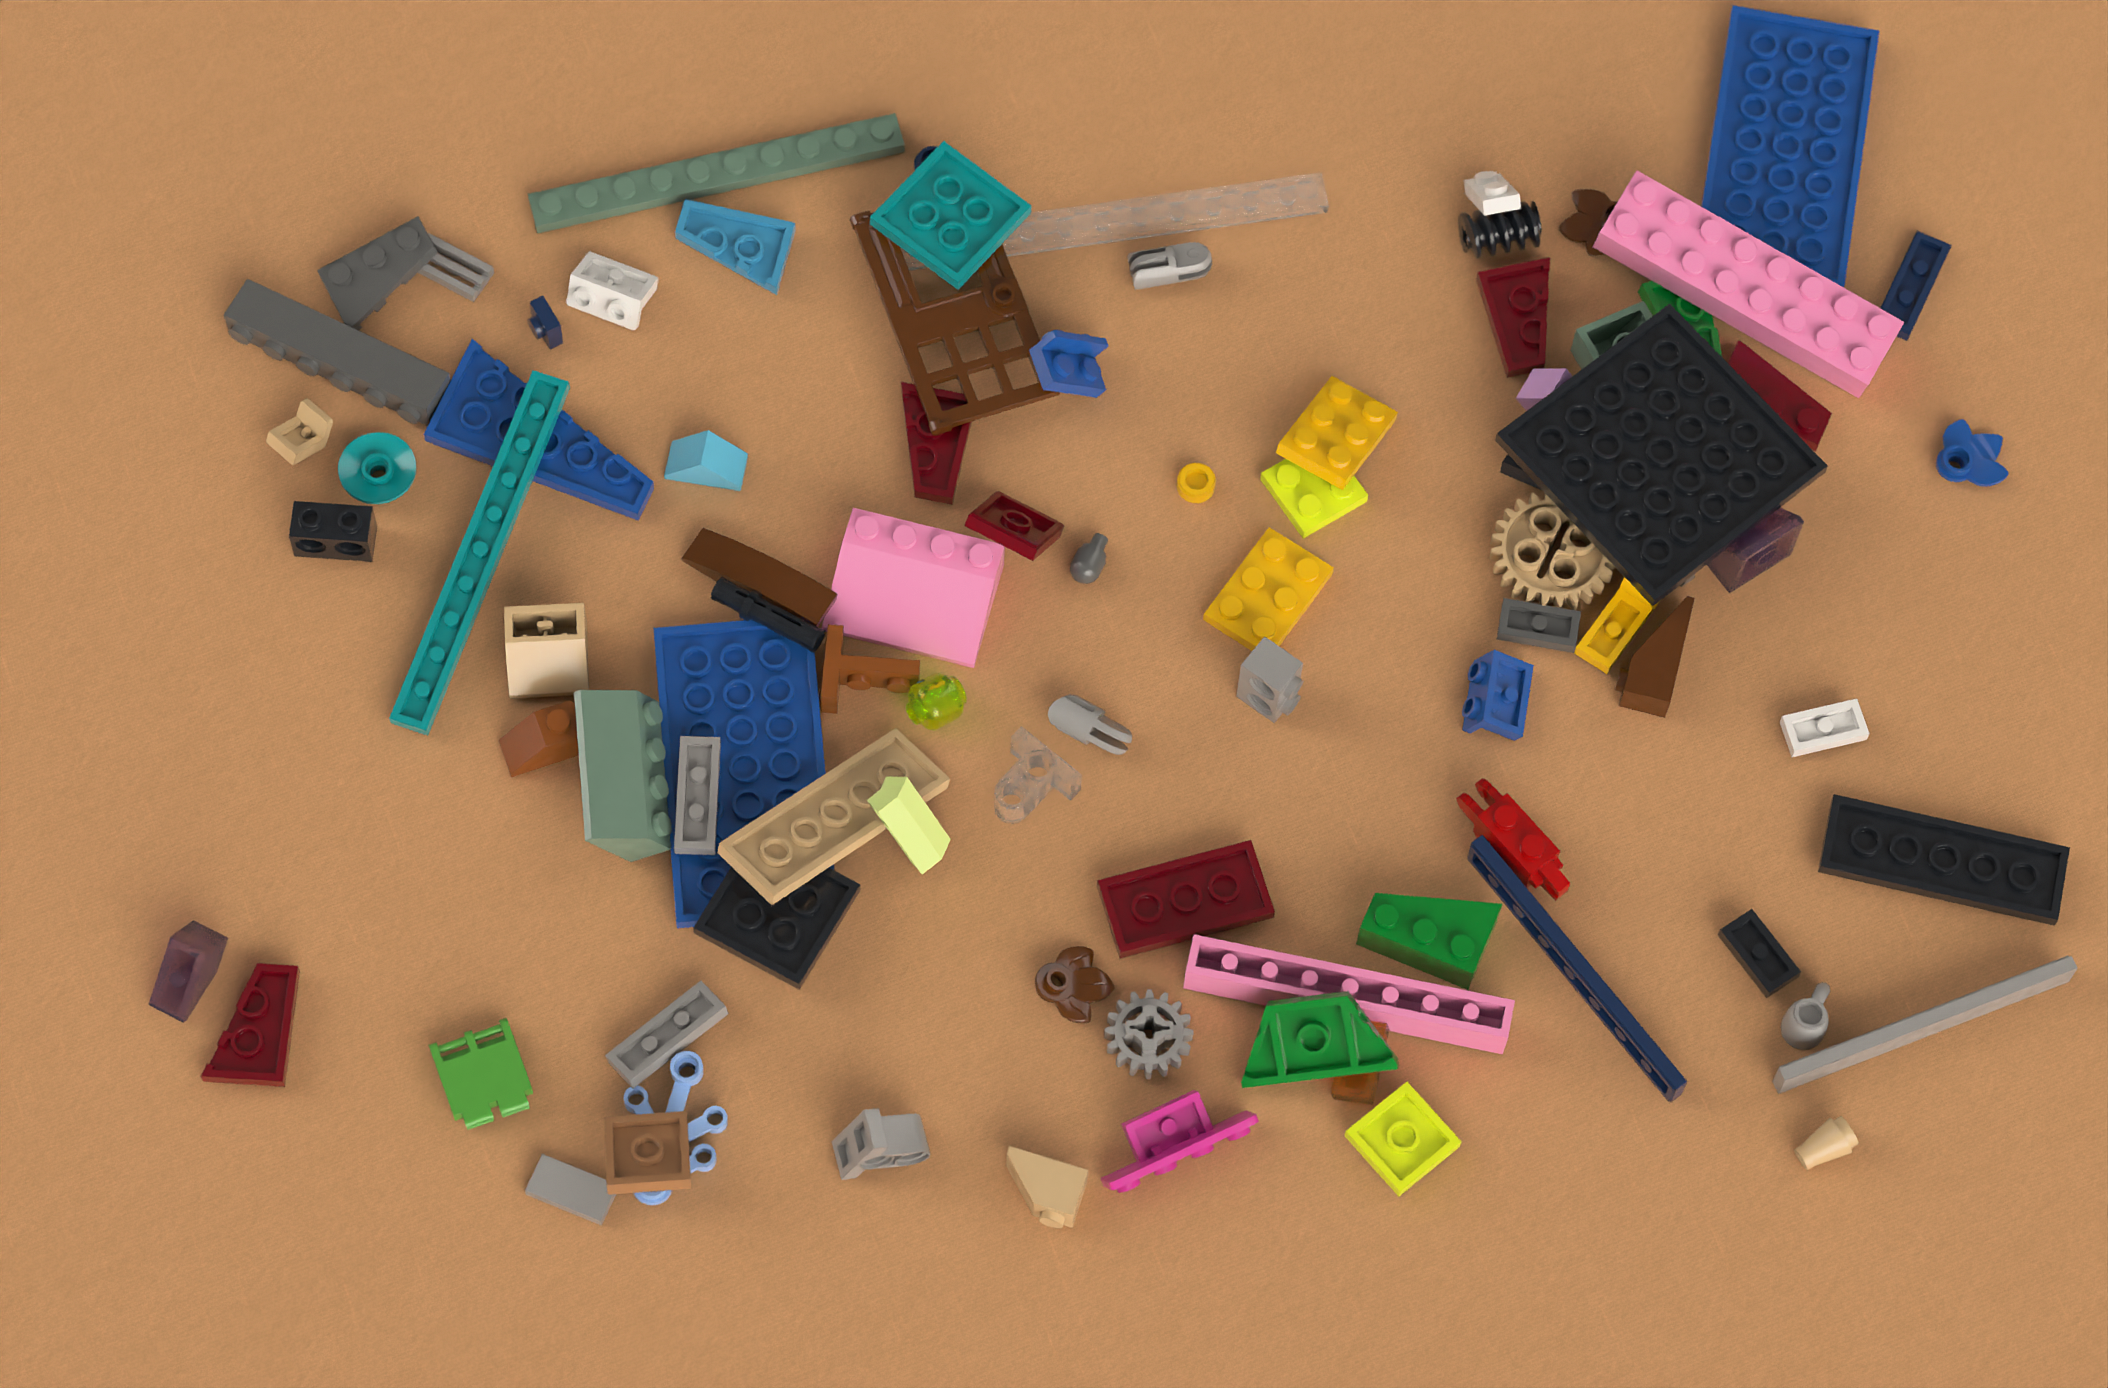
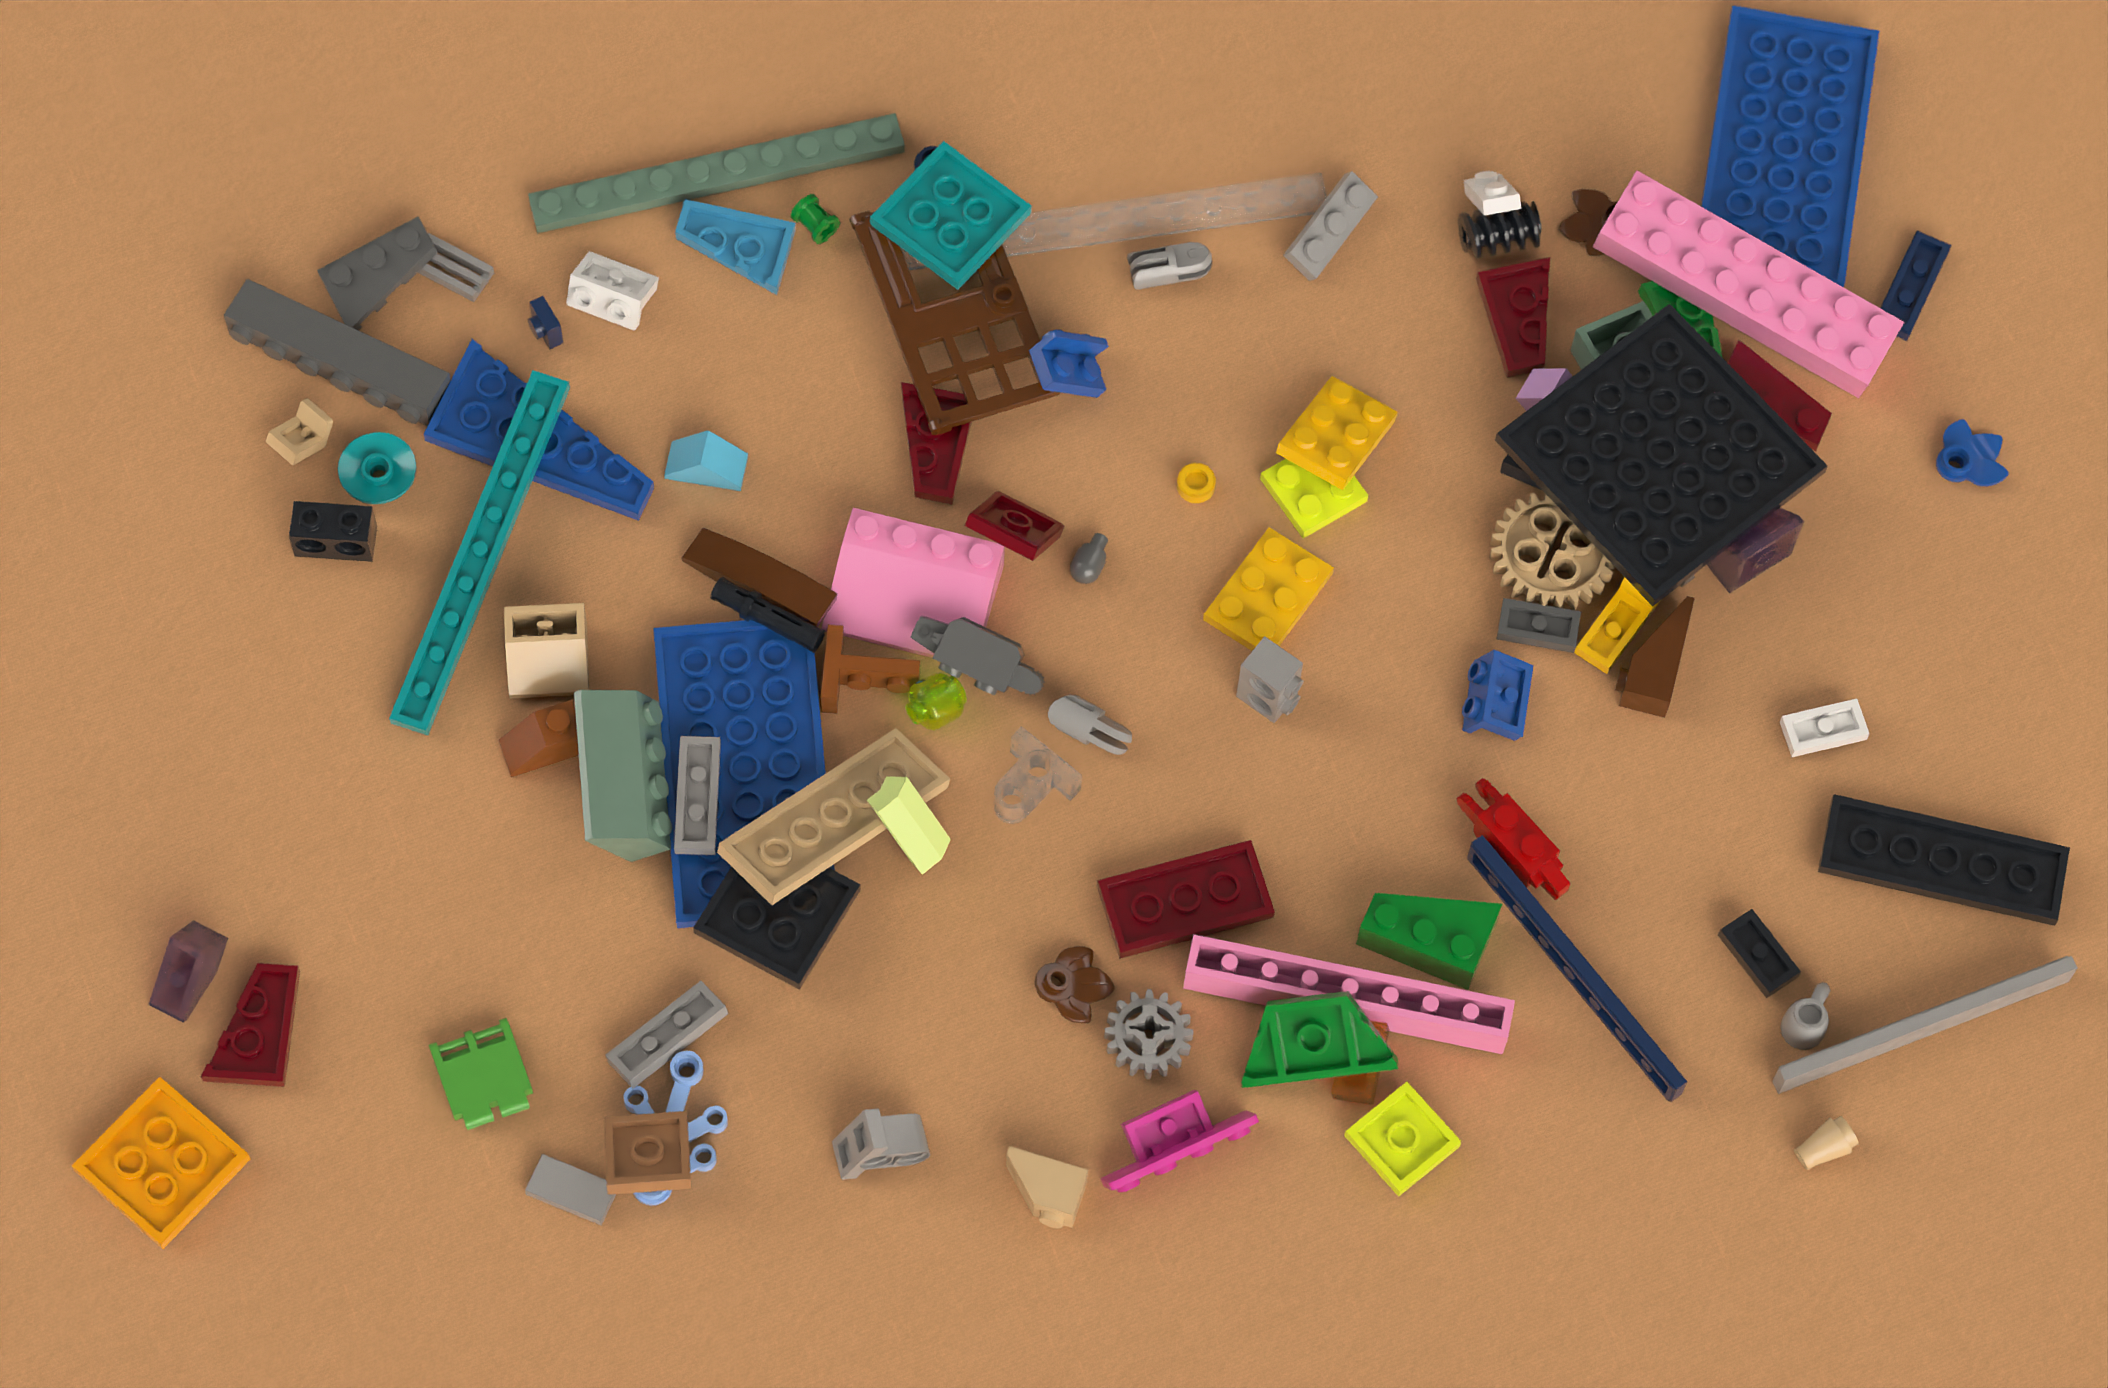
none -> light orange plate [71,1076,251,1249]
none -> green bush [790,194,841,244]
none -> dark grey hinge [911,616,1045,695]
none -> light grey plate [1283,171,1378,281]

